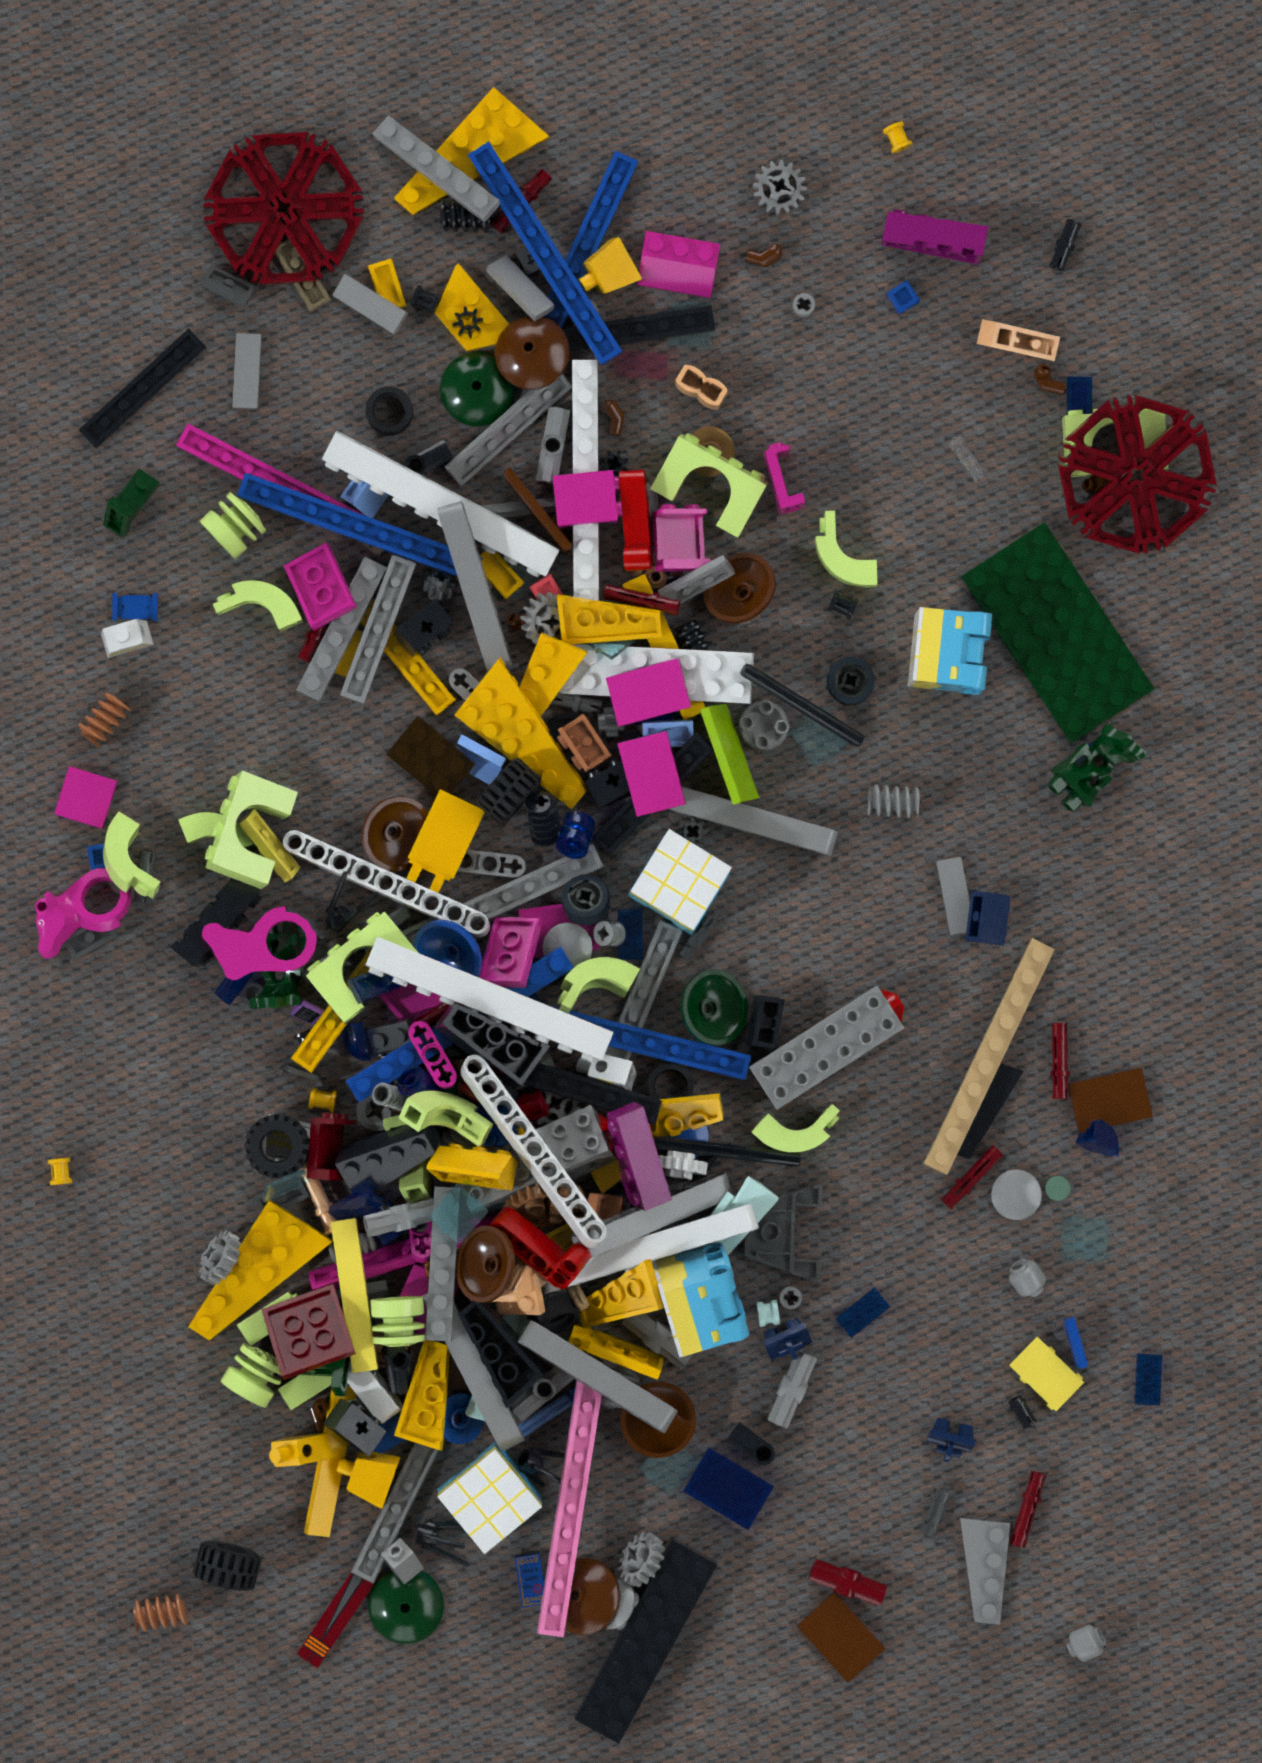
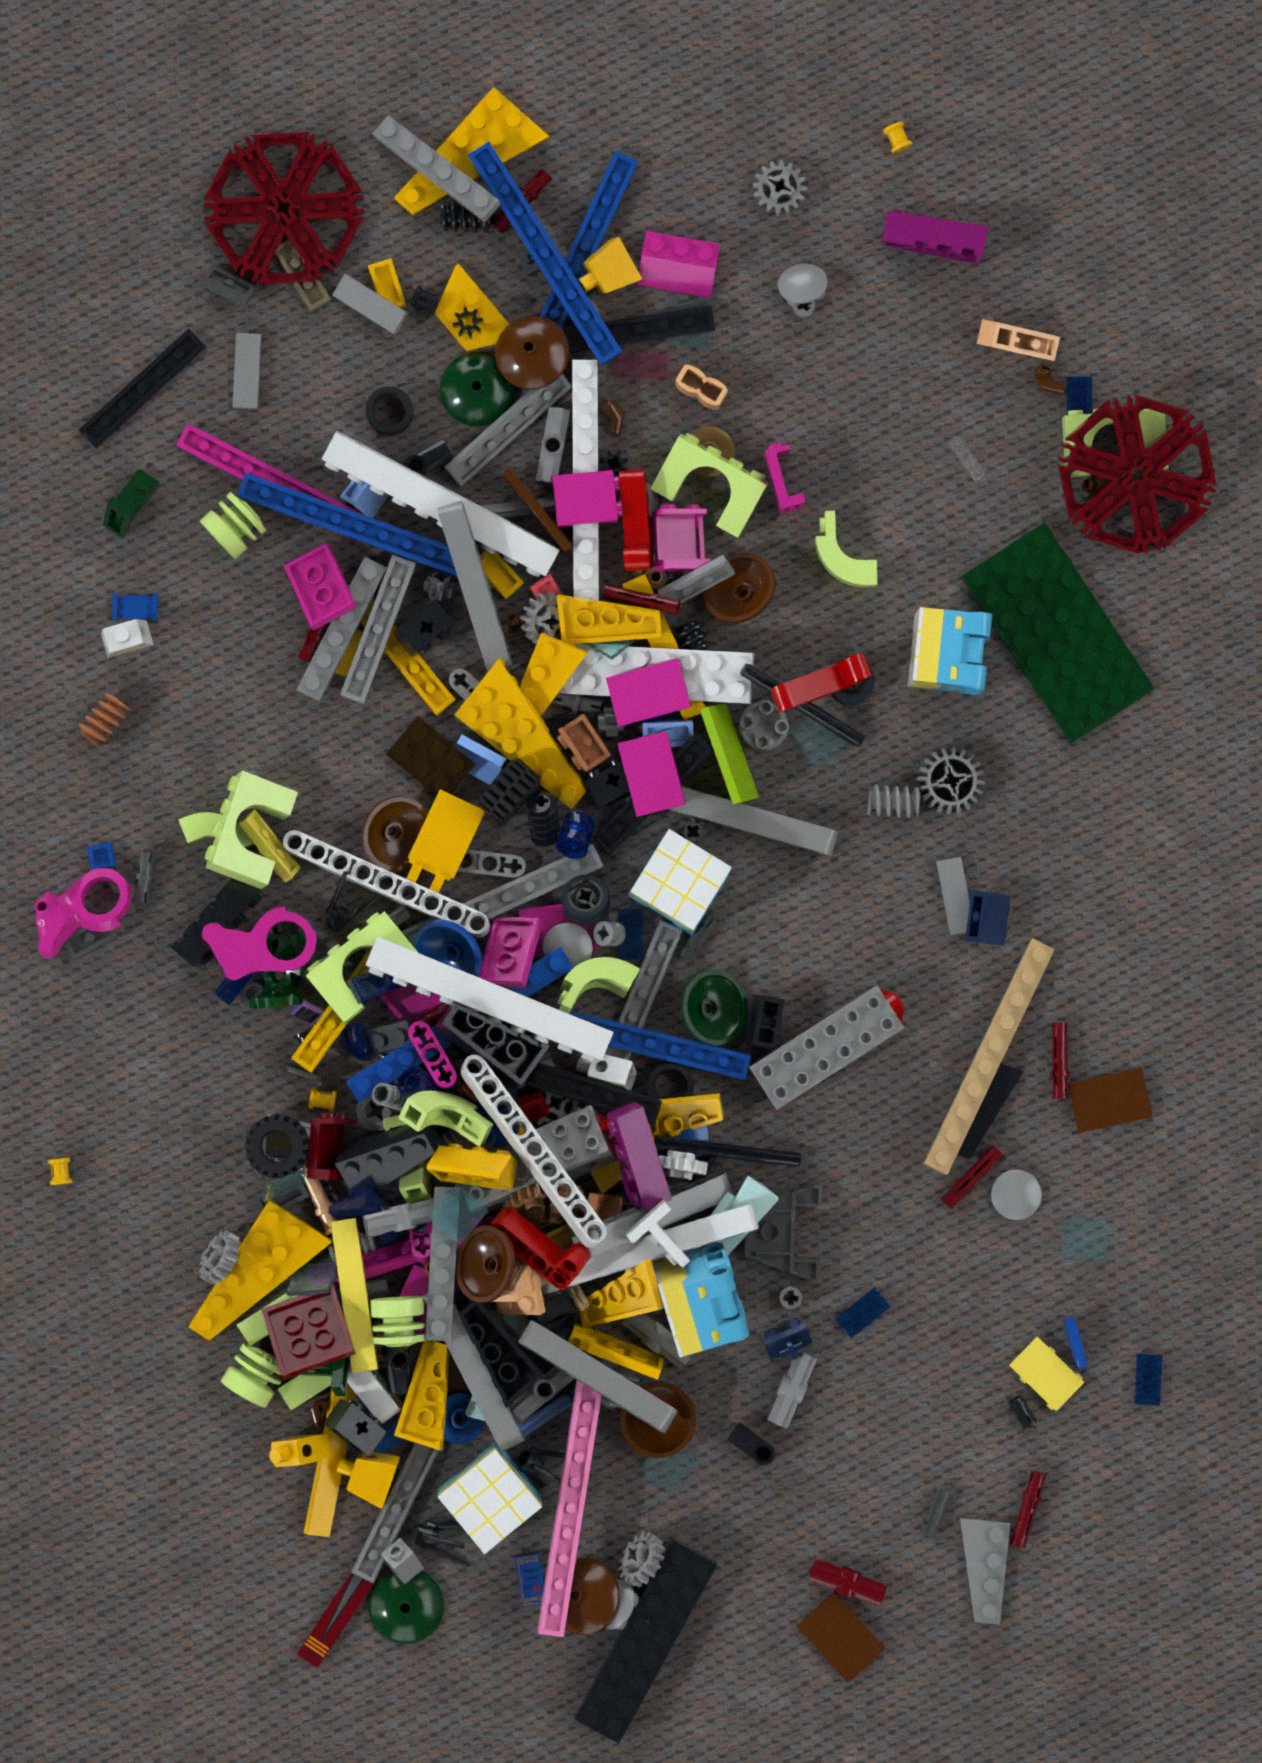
dark pink tile [54,766,118,829] -> none
yellowish green arch [103,812,160,899] -> none
nougat piece [133,1594,188,1633] -> none
black tyre [193,1541,262,1591] -> none
yellowish green arch [213,580,303,632] -> none
light grey tile [486,255,554,322] -> none
clear blue plate [683,1447,774,1530] -> none
reddish brown arm [745,243,782,267] -> none
yellowish green arch [751,1104,840,1152] -> none
light aqua wheel [757,1300,780,1327] -> none
black bush [827,590,858,620] -> none
blue tile [886,280,920,315] -> none
dark blue hips [926,1418,976,1463] -> none
light grey head [1009,1259,1046,1297] -> none
sand green tile [1045,1176,1071,1201] -> none
dark green hips [1047,723,1147,812] -> none
black pin [1049,219,1082,271] -> none
light grey head [1067,1624,1106,1662] -> none
clear blue brick [1076,1119,1119,1157] -> none
none -> clear light blue piece [286,1262,337,1296]
none -> white bracket [625,1199,690,1268]
none -> red beam [770,652,872,713]
none -> light grey dish [778,264,828,306]
none -> light grey gear [917,747,985,815]

